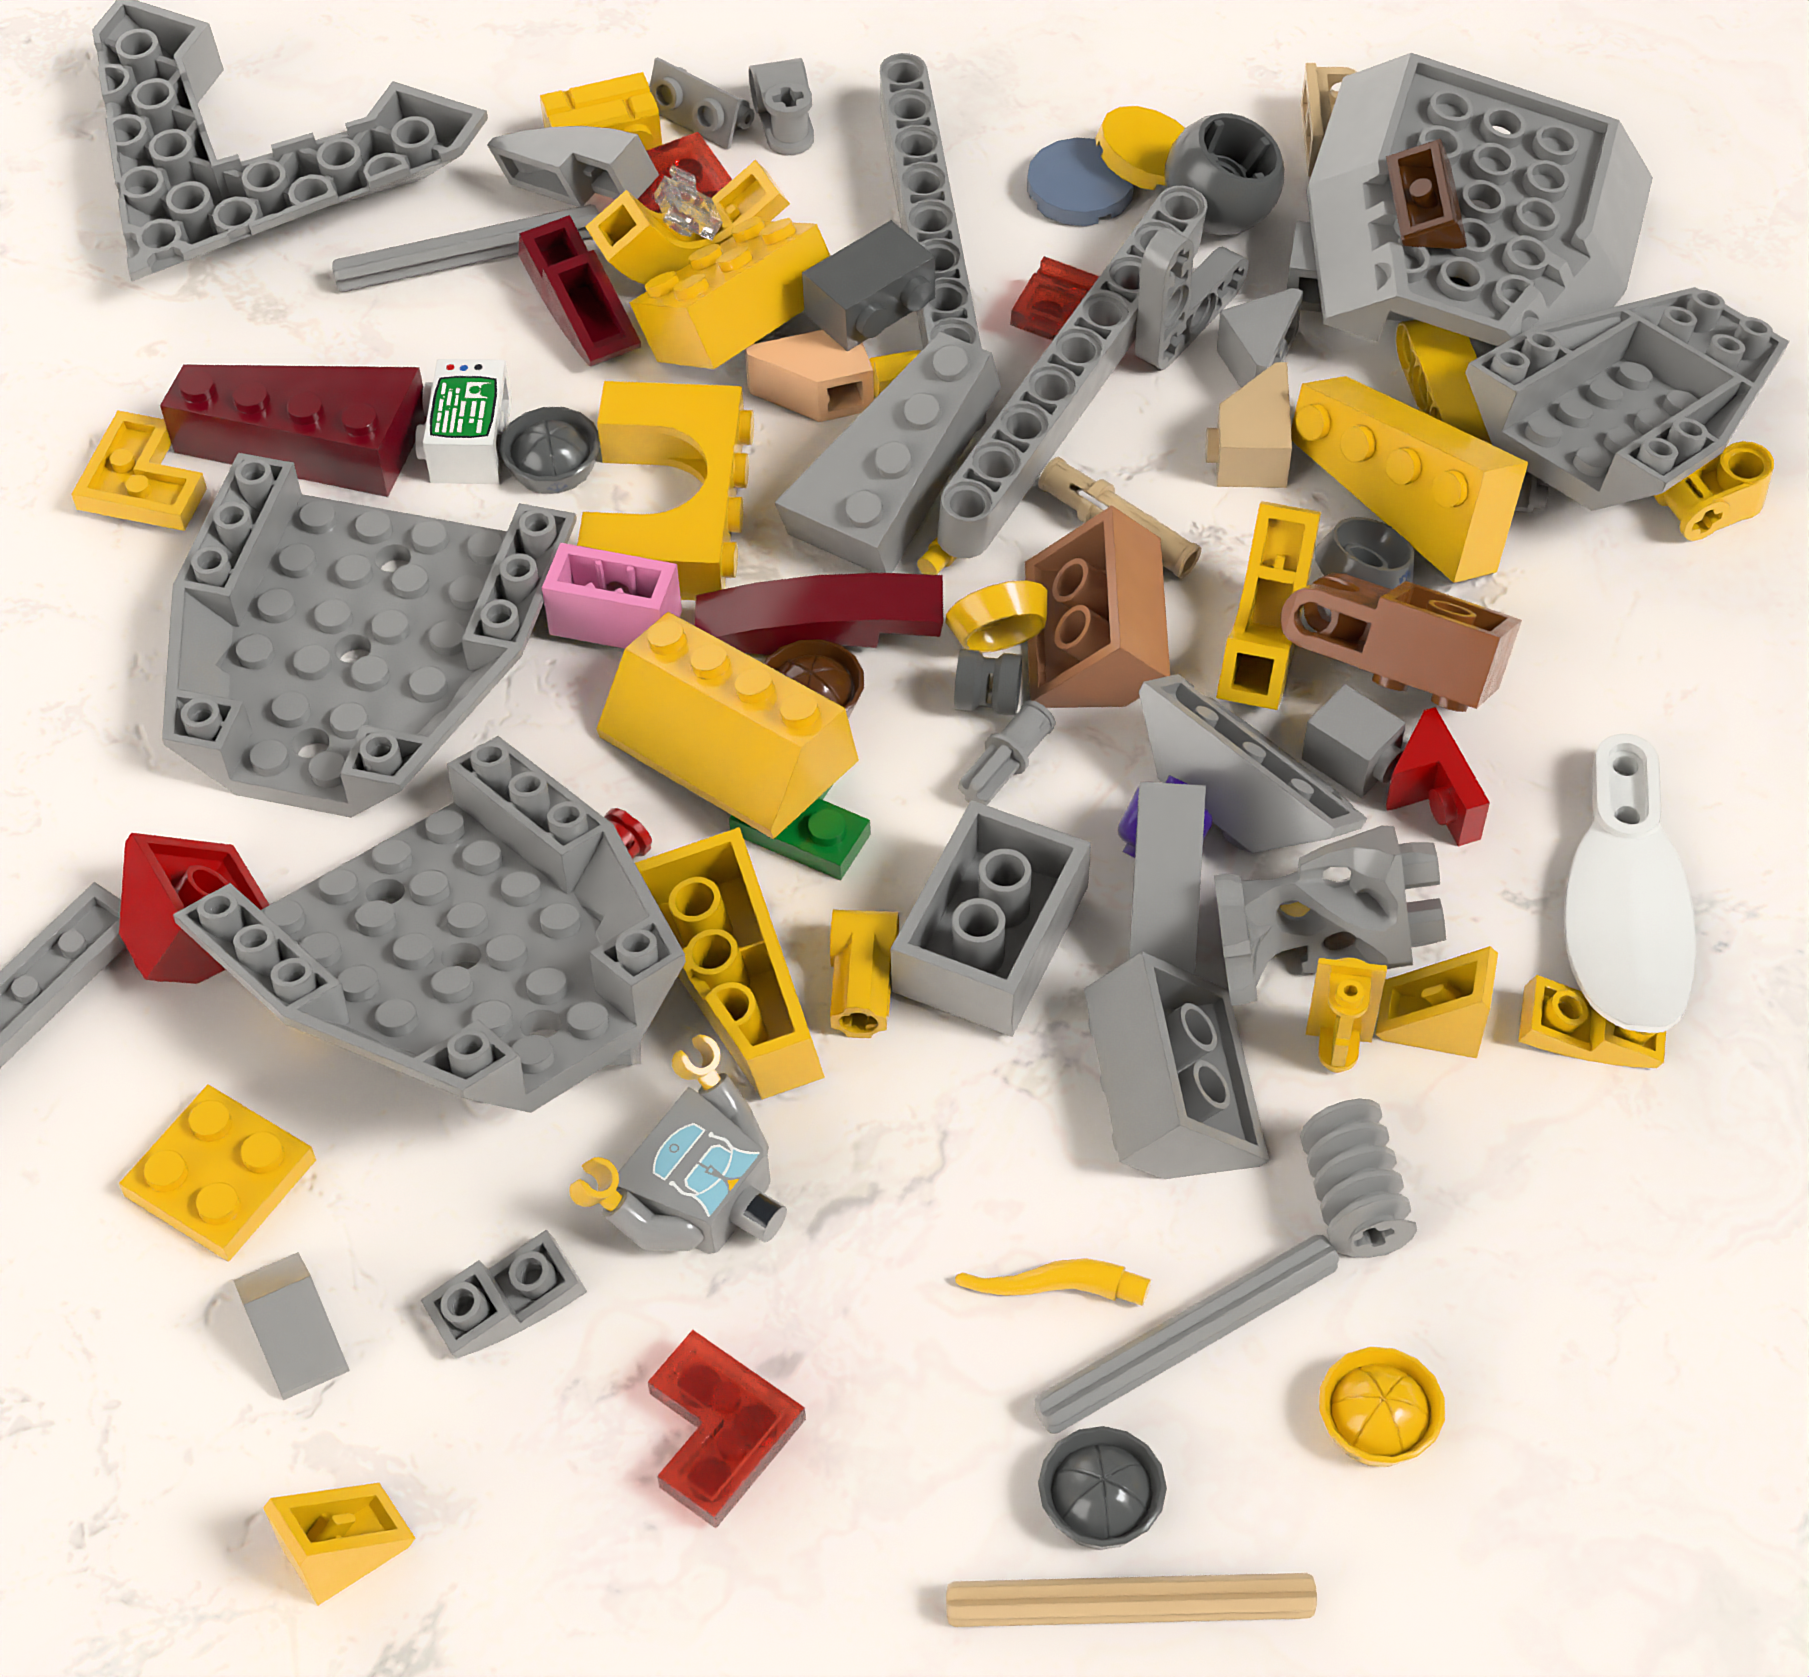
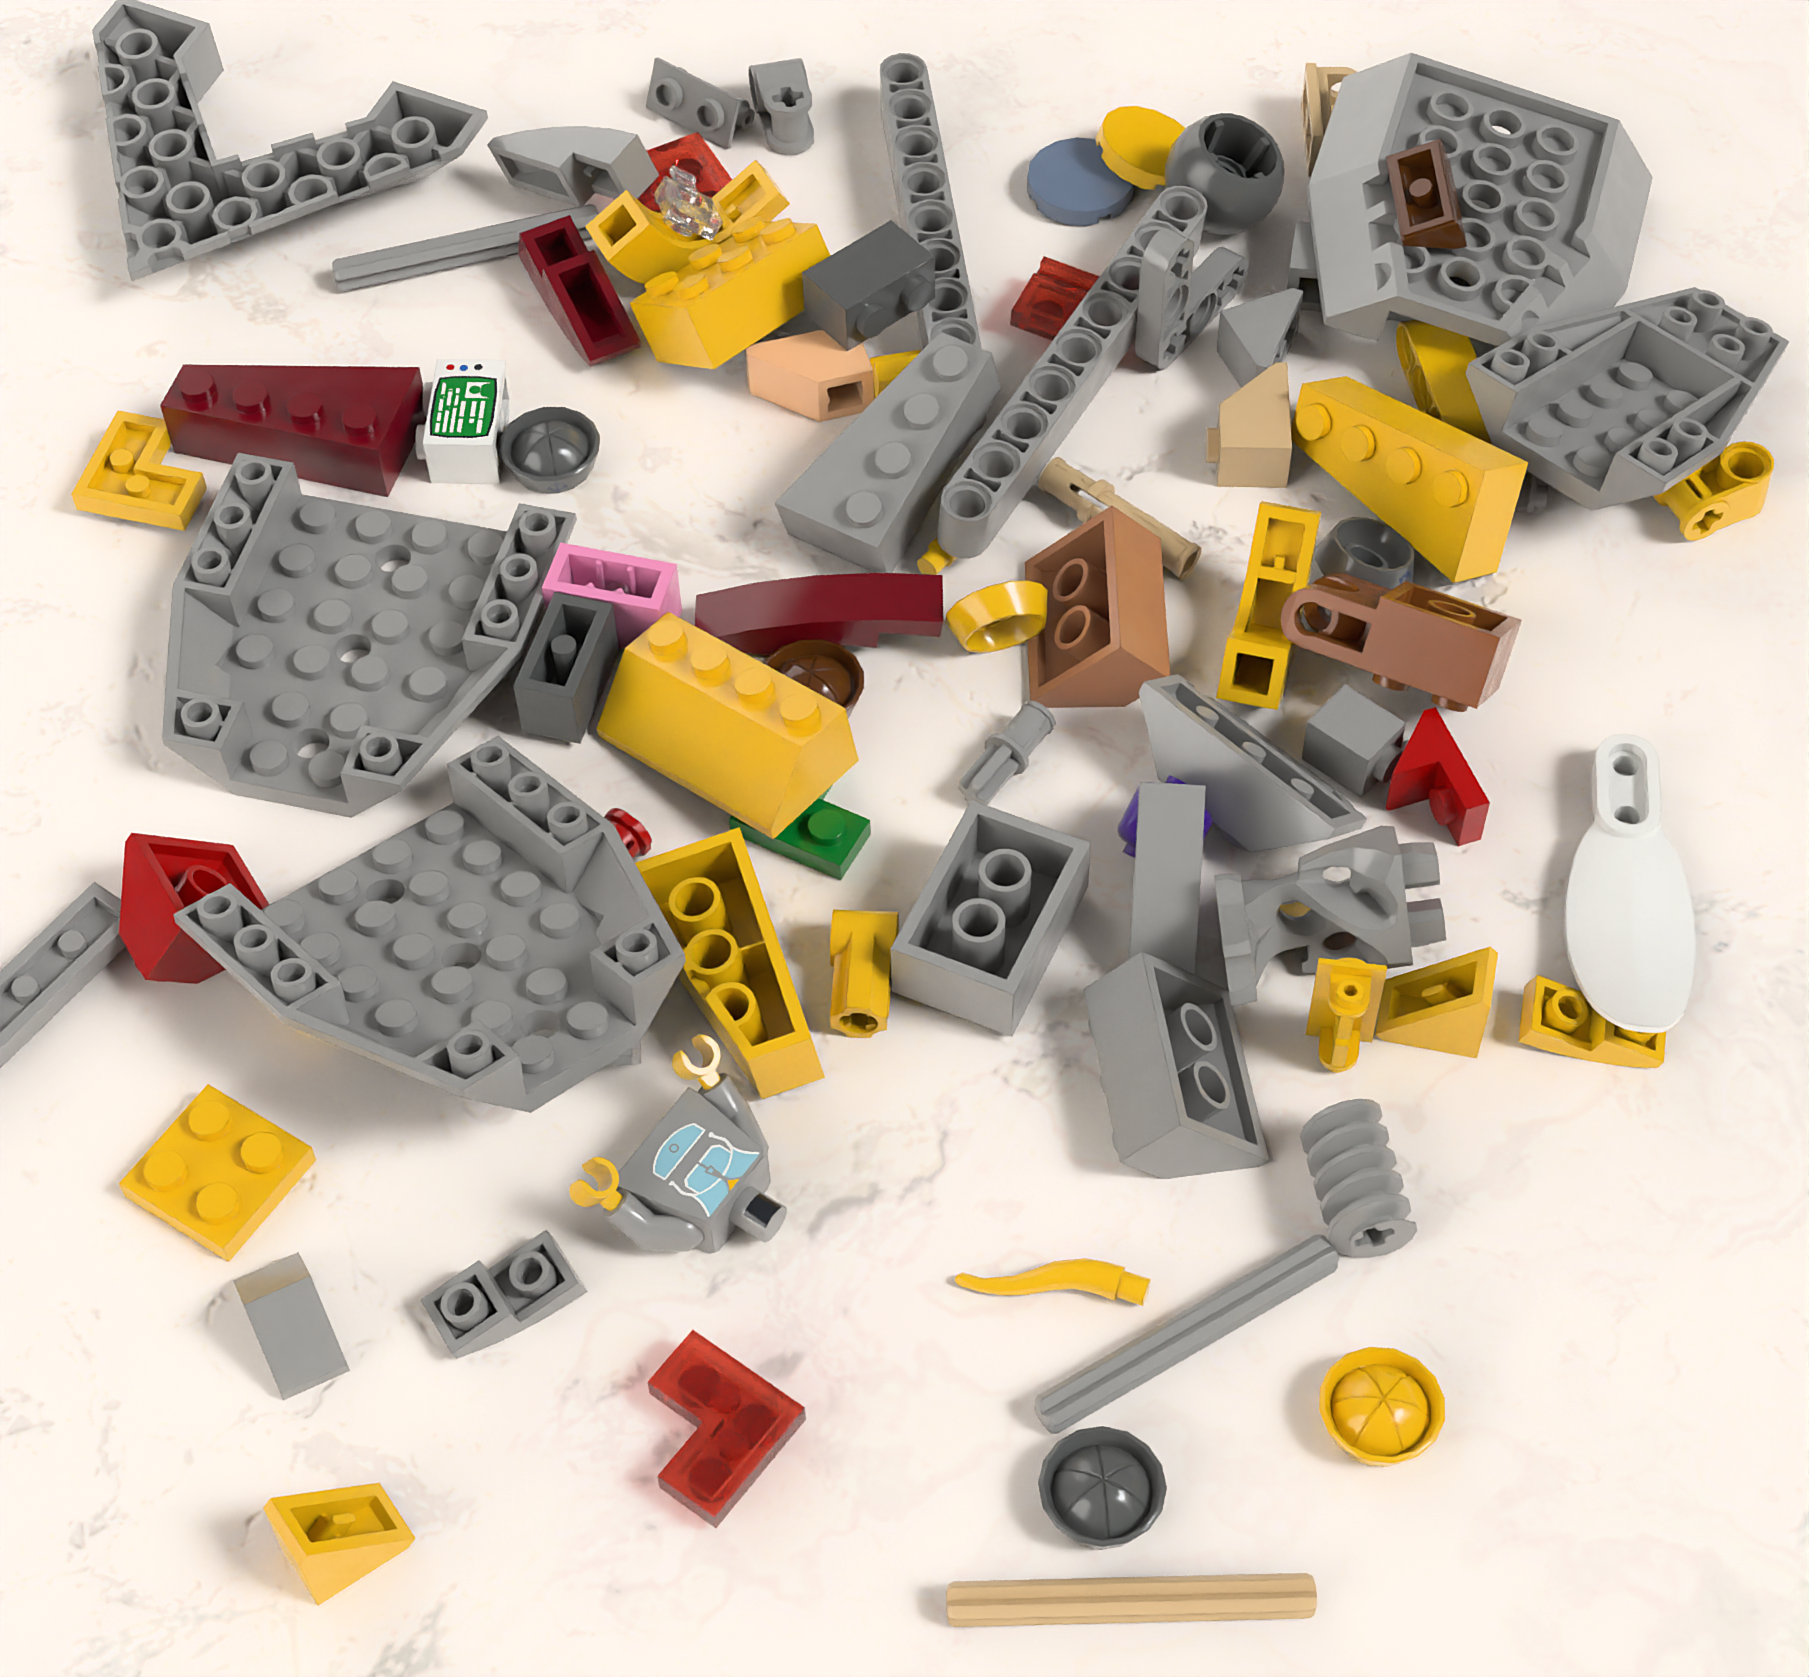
yellow brick [540,72,663,152] -> none
yellow arch [577,381,754,601] -> none
dark grey wheel [954,649,1022,716] -> none
none -> dark grey brick [513,592,619,744]

